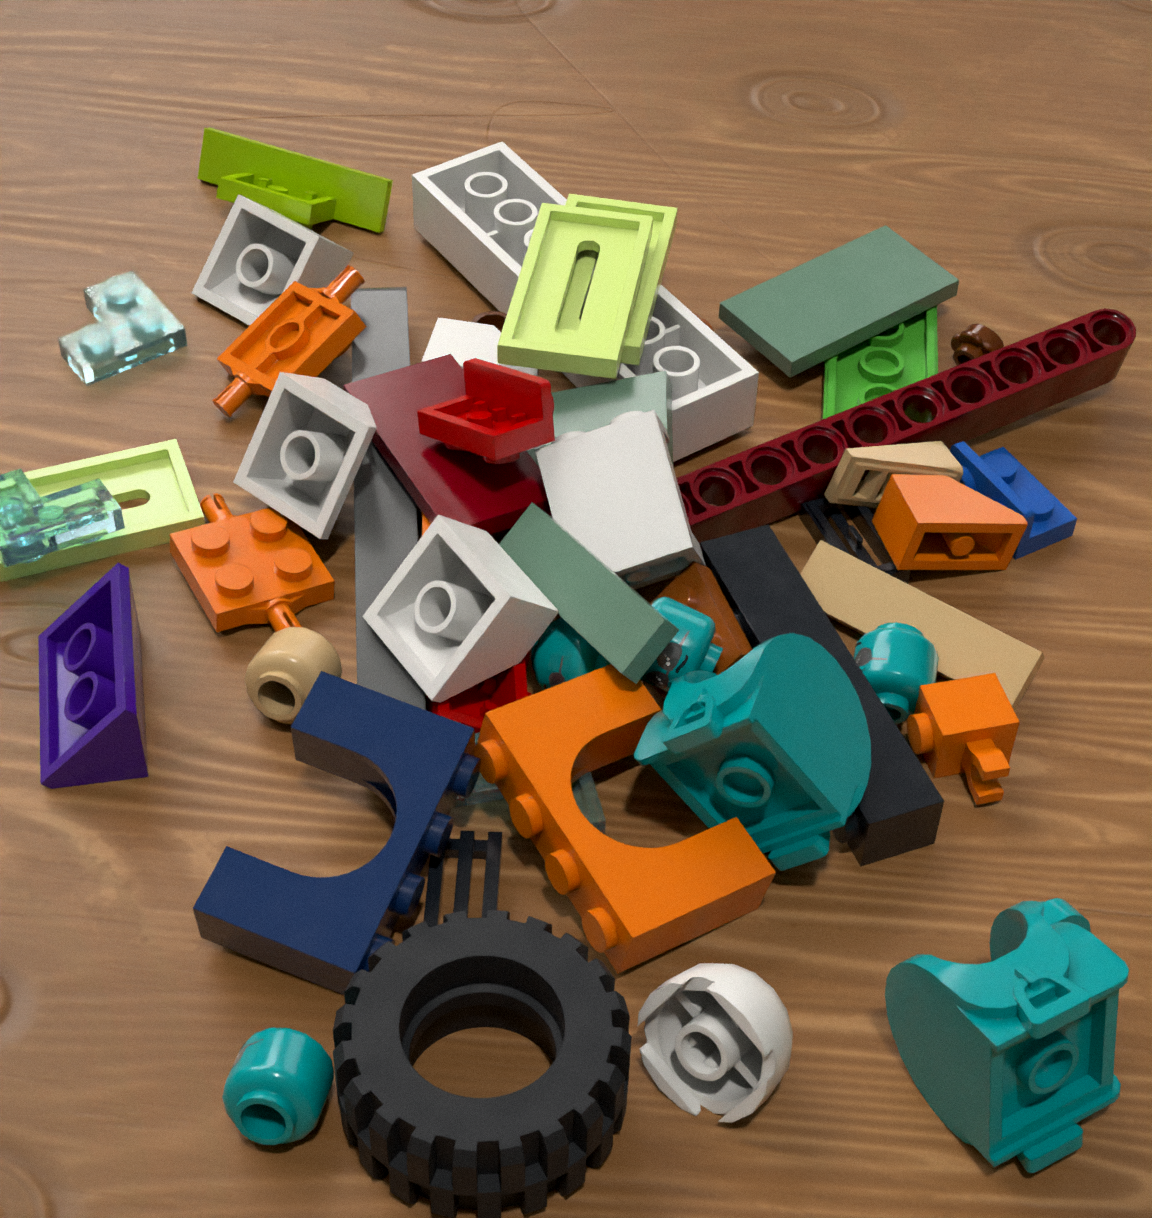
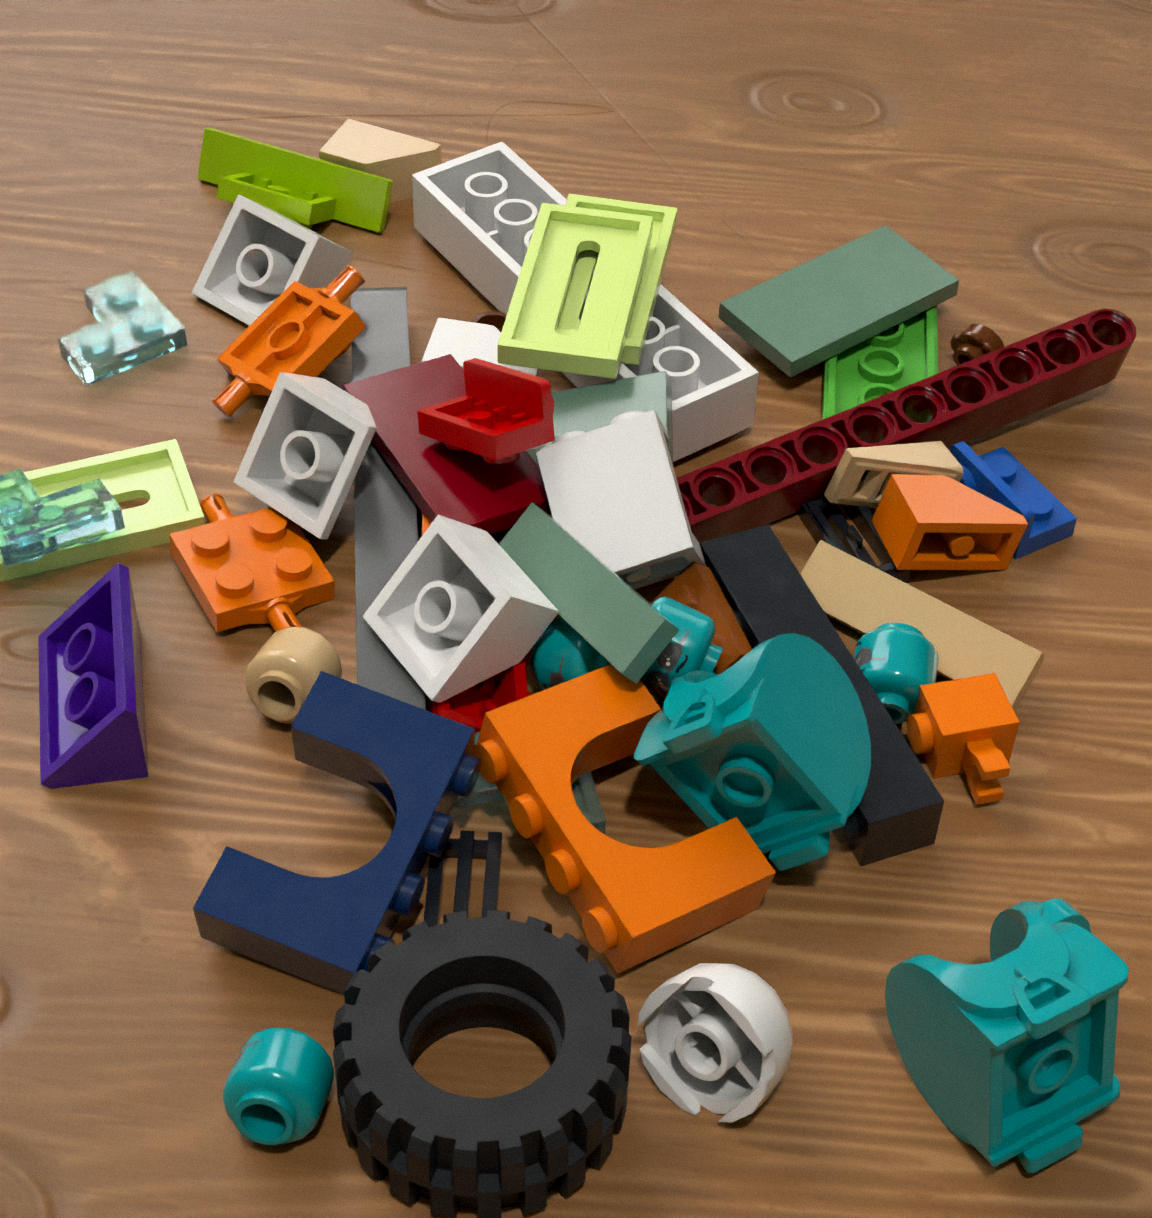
none -> tan slope [319,119,441,203]

